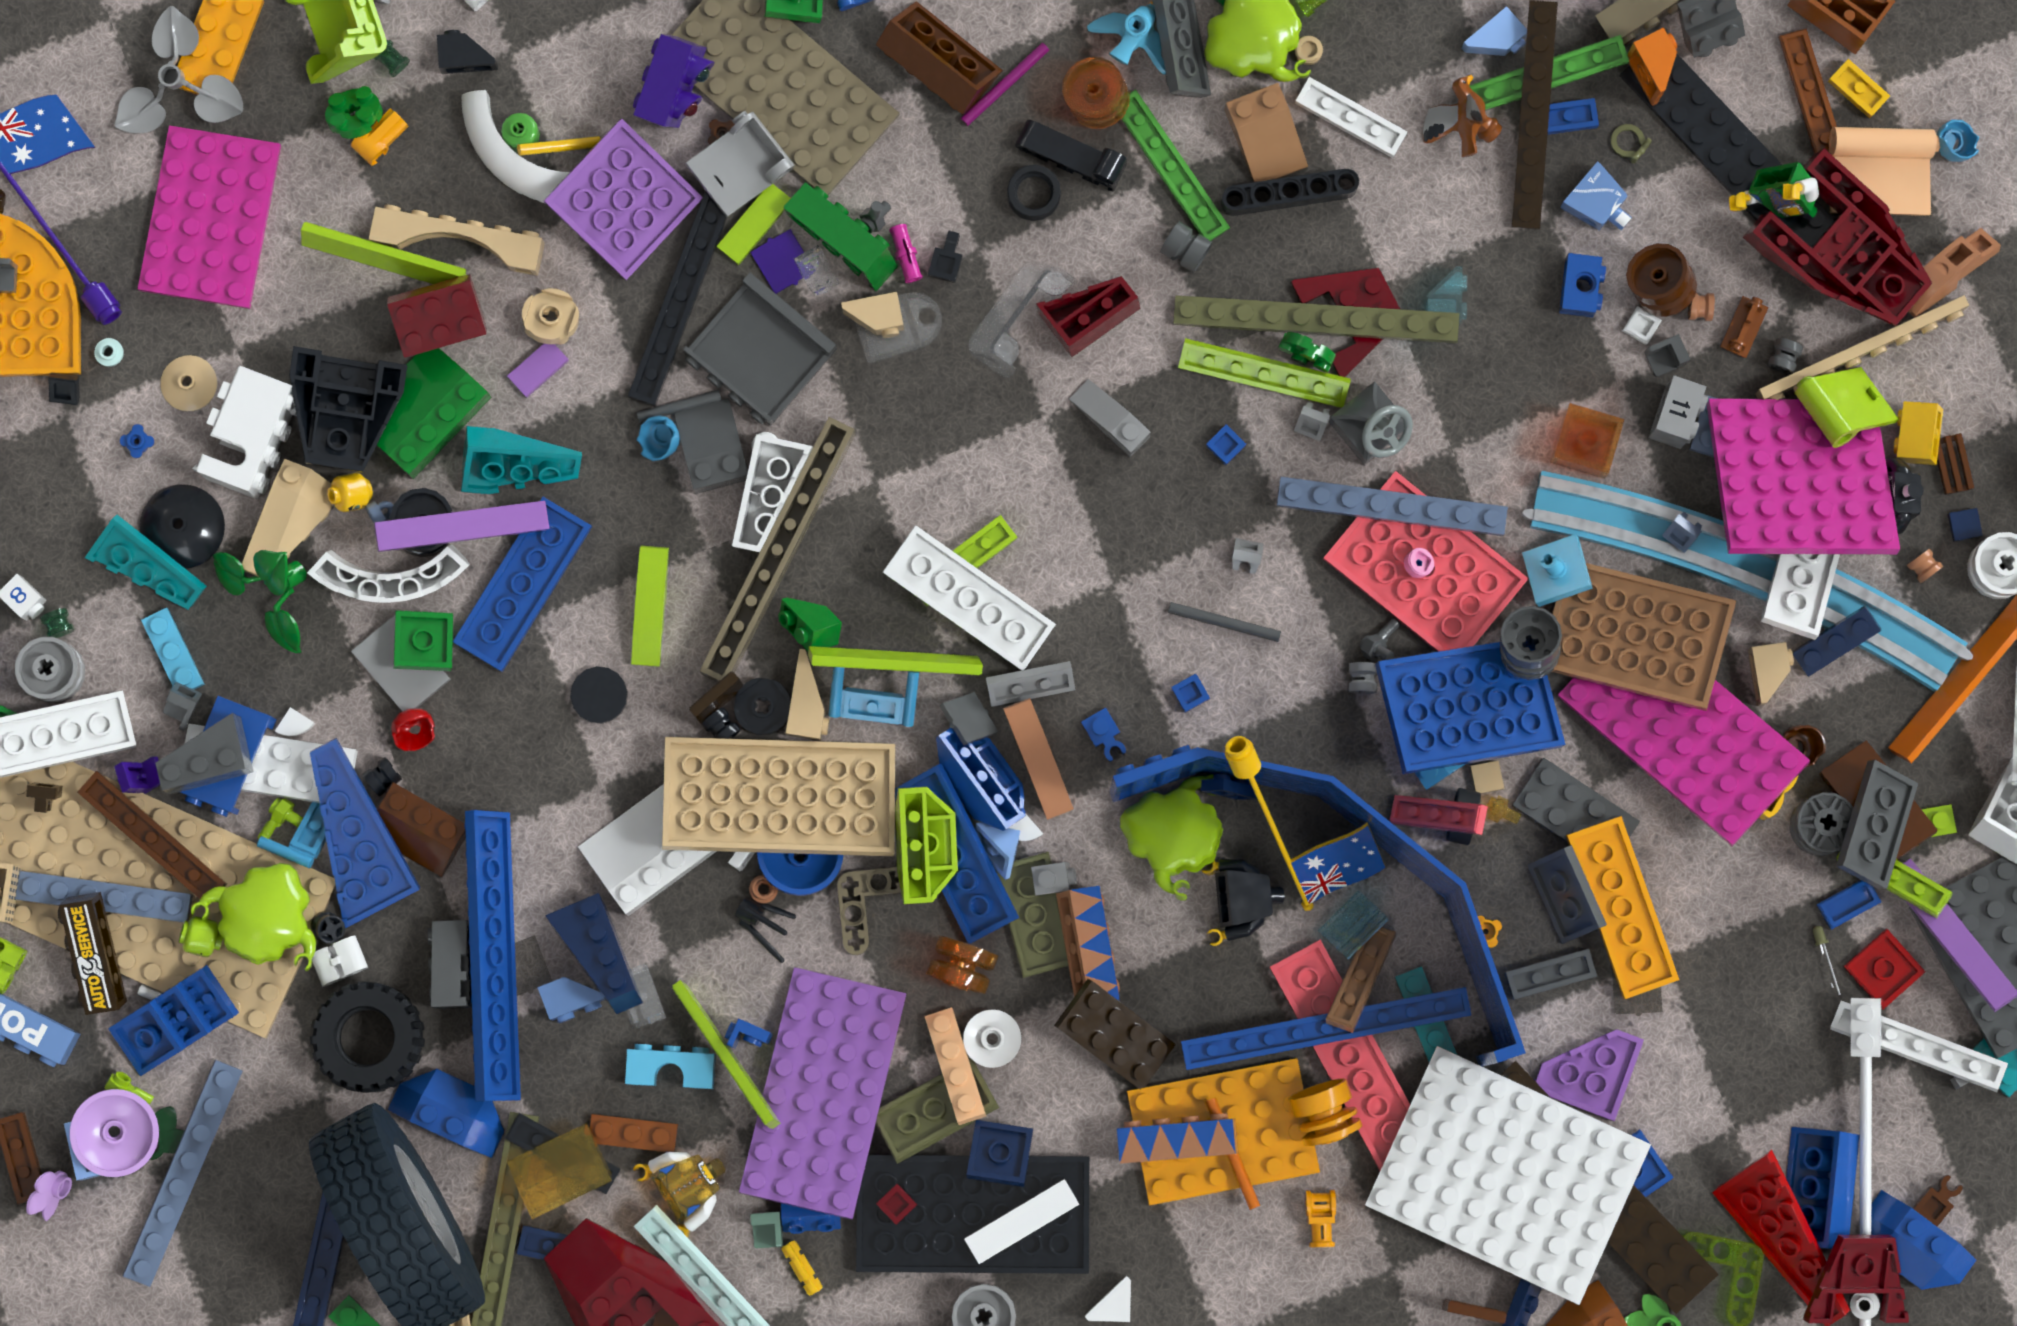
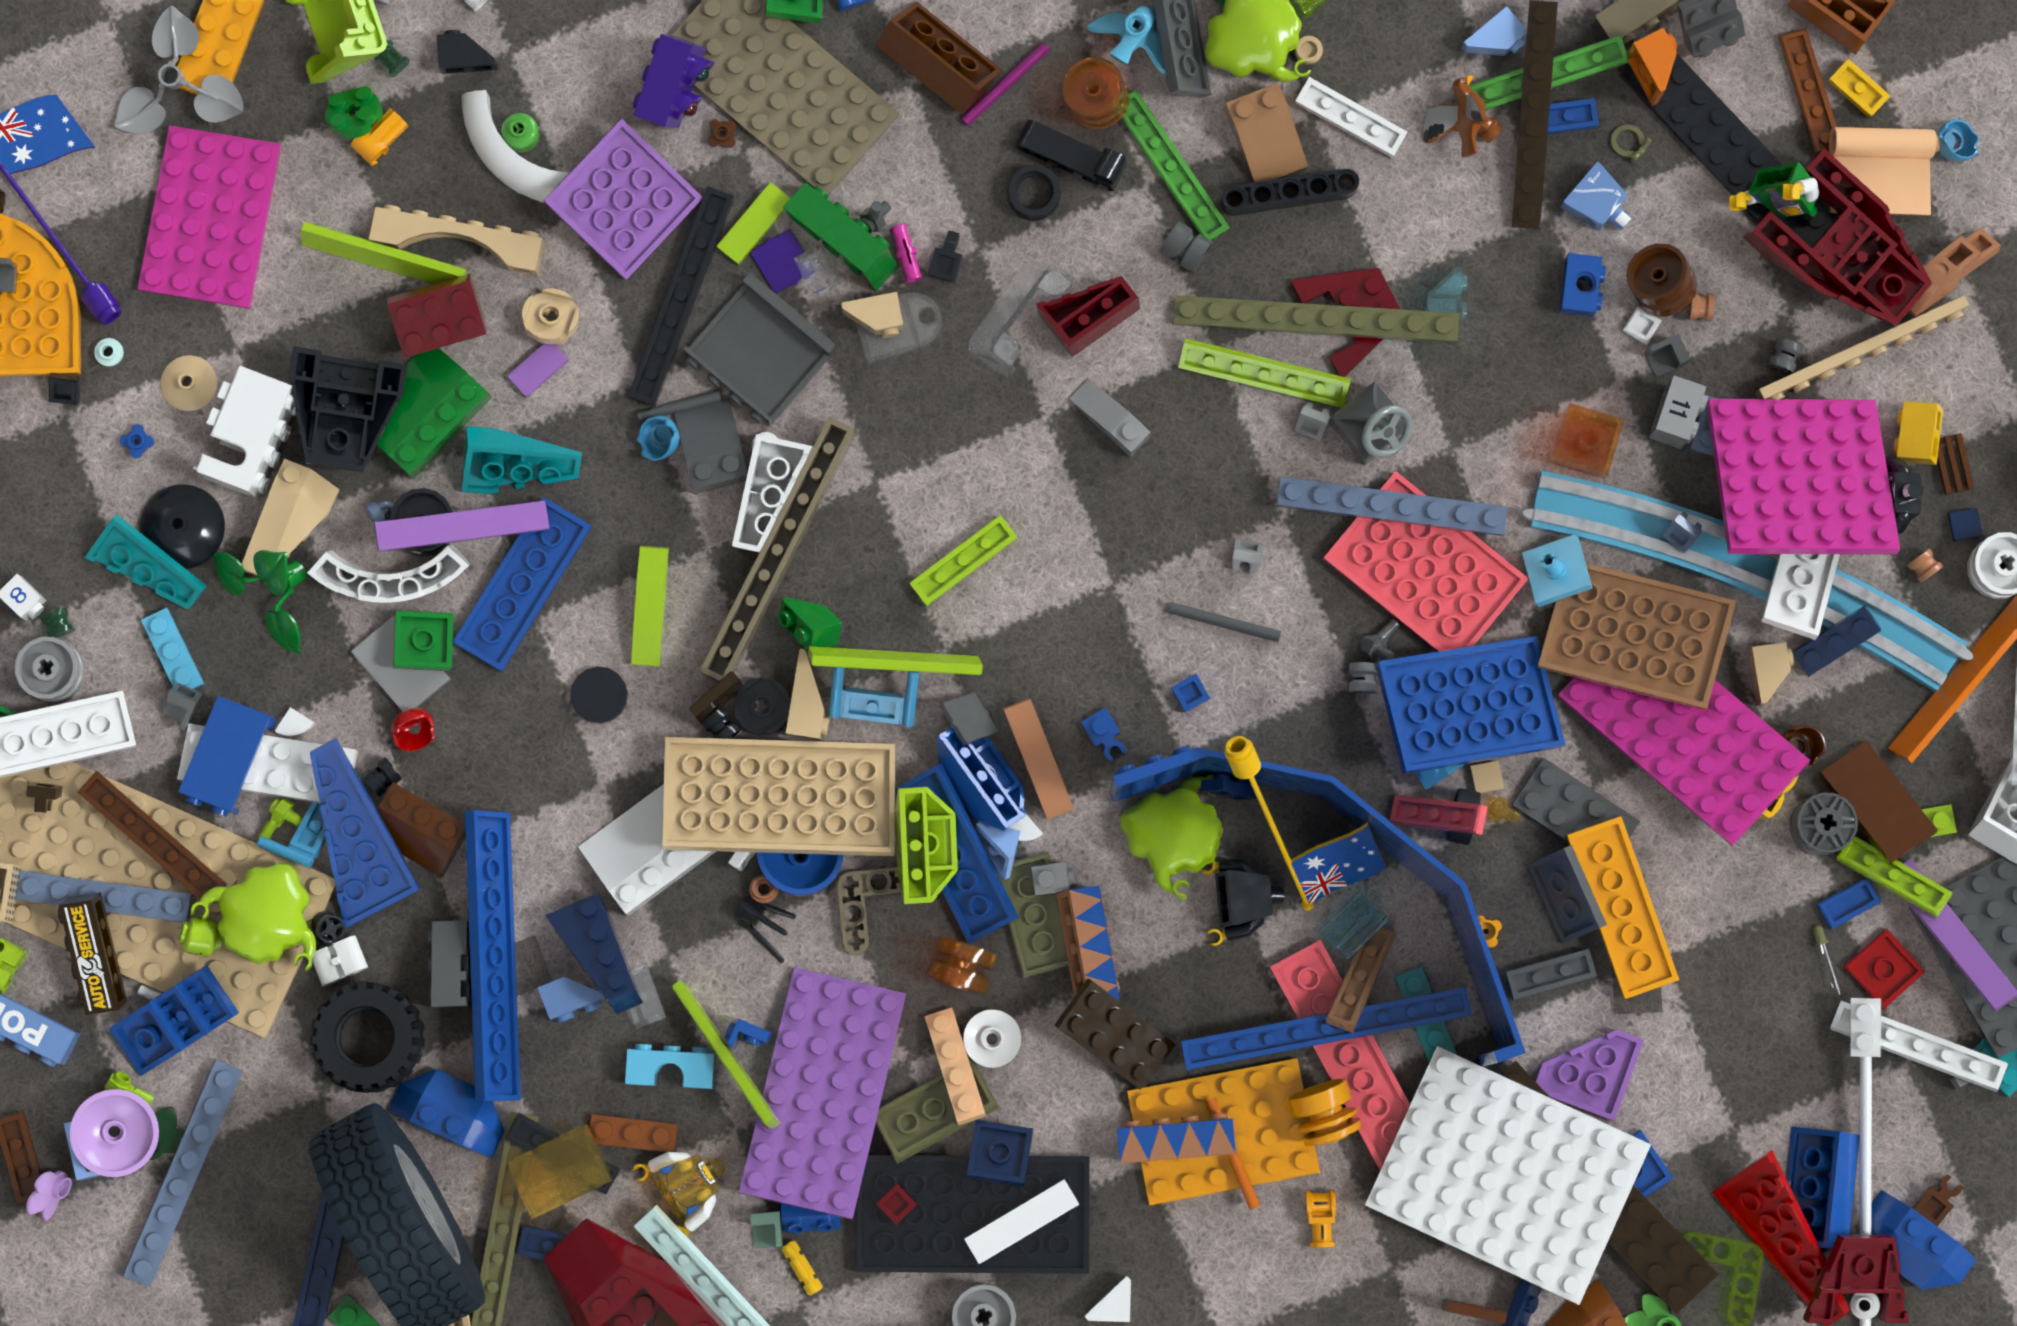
dark purple bracket [114,756,160,794] -> none
dark grey wedge [155,713,254,794] -> none
yellow head [328,473,373,512] -> none
yellow bar [517,136,600,156] -> none
light grey door [685,111,795,217] -> none
white plate [882,525,1056,670] -> none
light grey plate [986,661,1075,707] -> none
blue plate [1206,424,1246,465] -> none
green plate [1278,331,1336,373] -> none
bright pink tile [1404,548,1434,578] -> none
dark grey wheel [1500,606,1562,680] -> none
dark orange hinge [1720,296,1769,358] -> none
lime door [1795,367,1899,448] -> none
dark grey plate [1836,760,1918,890] -> none

